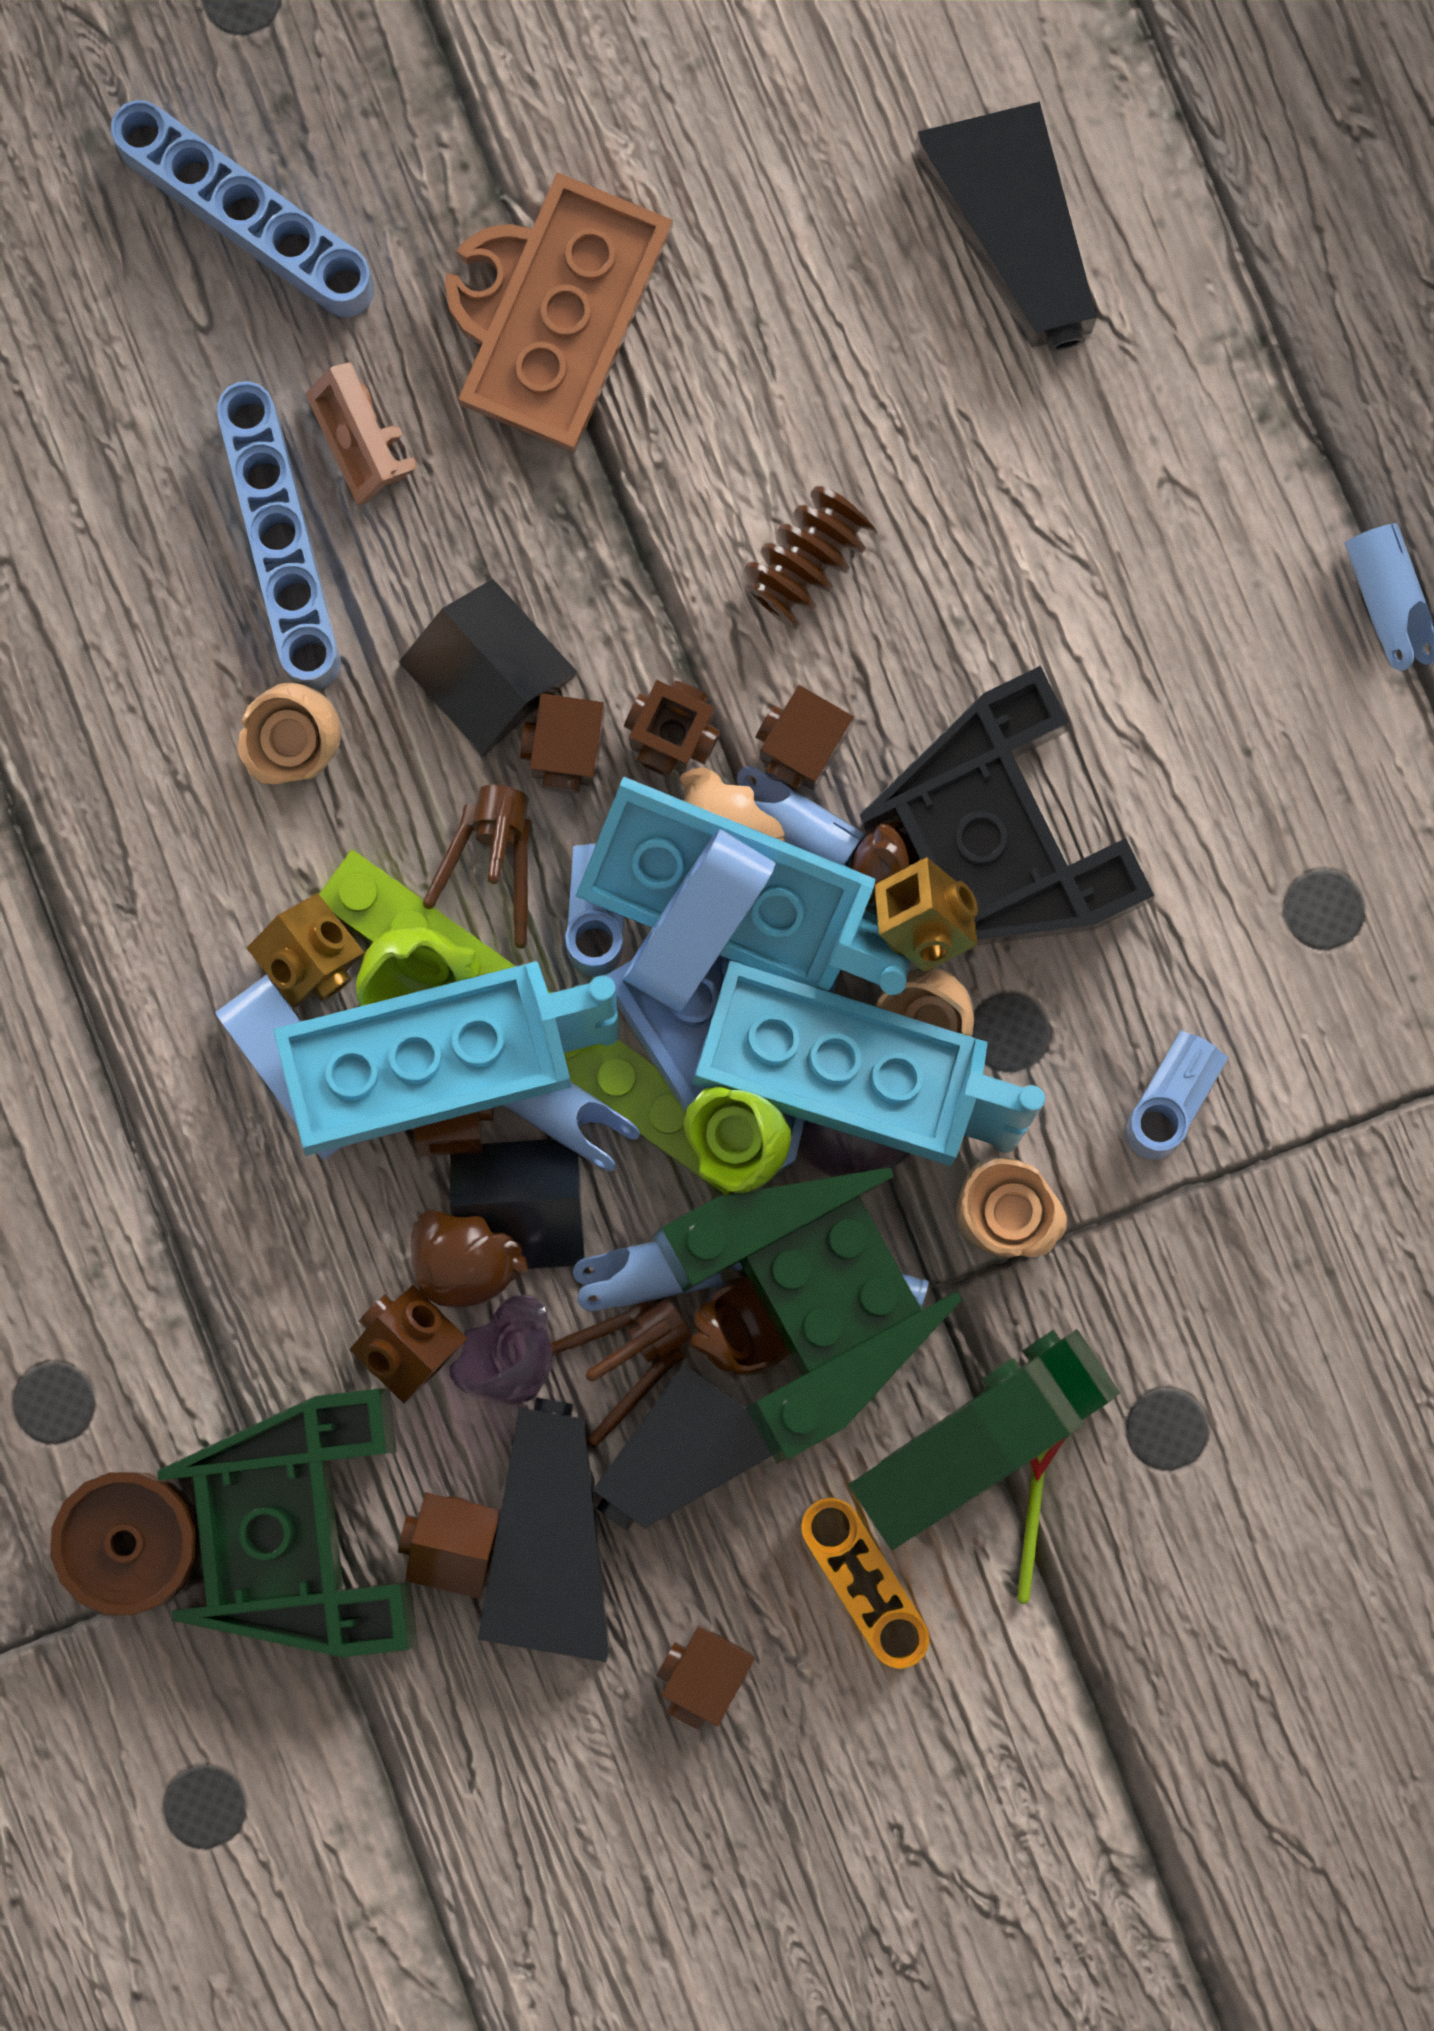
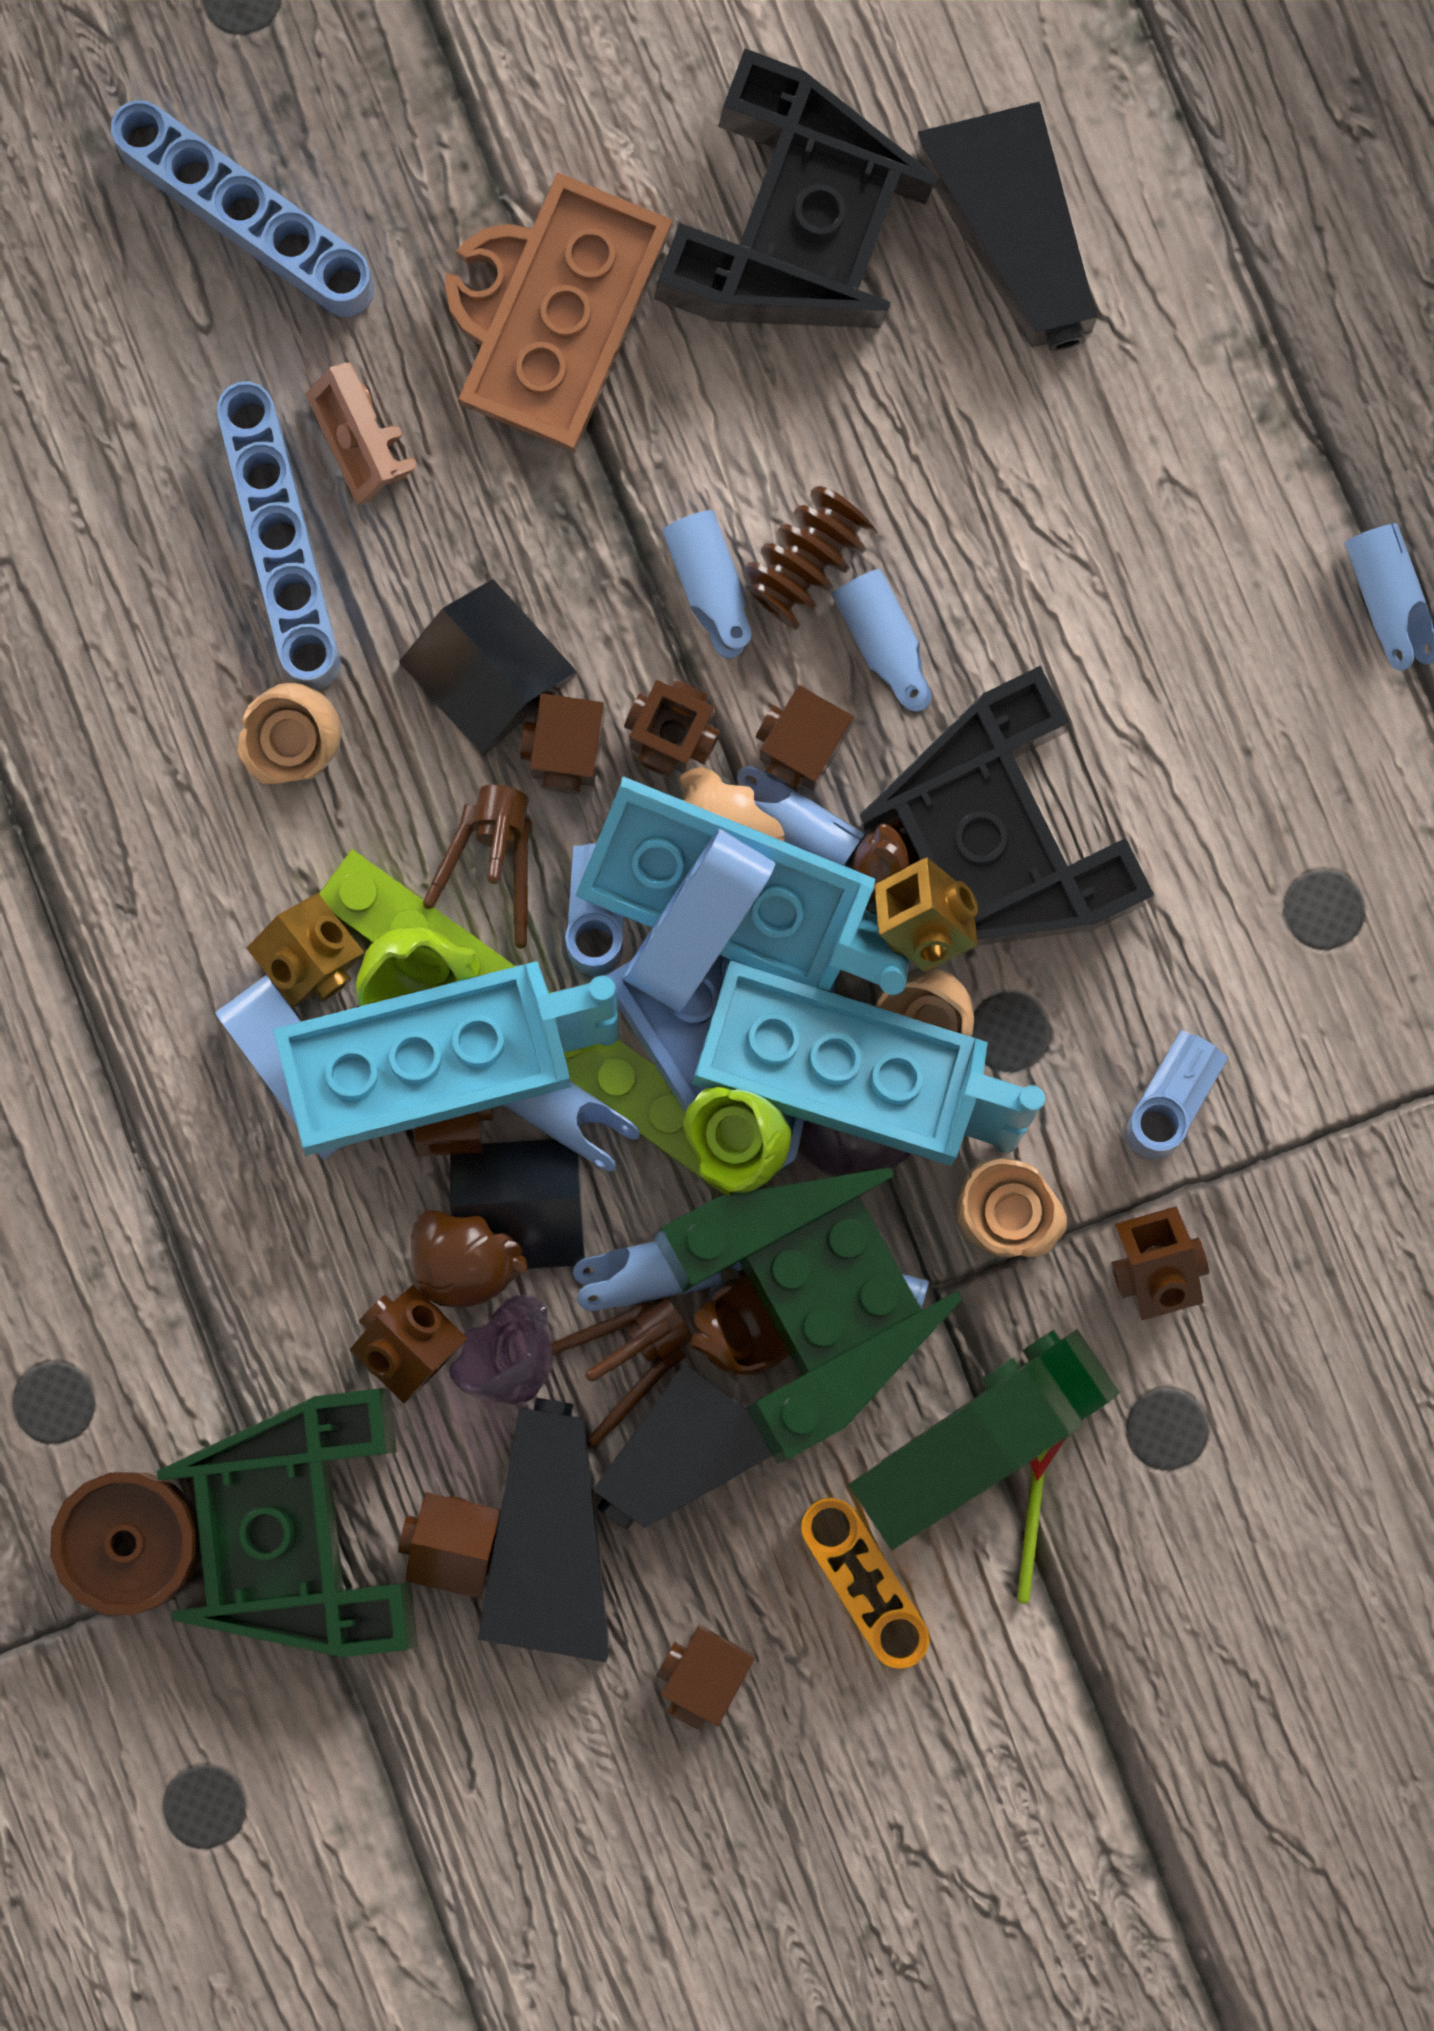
none -> black wedge [654,48,937,328]
none -> light blue piece [662,510,752,659]
none -> light blue piece [831,569,932,712]
none -> reddish brown brick [1111,1206,1209,1321]

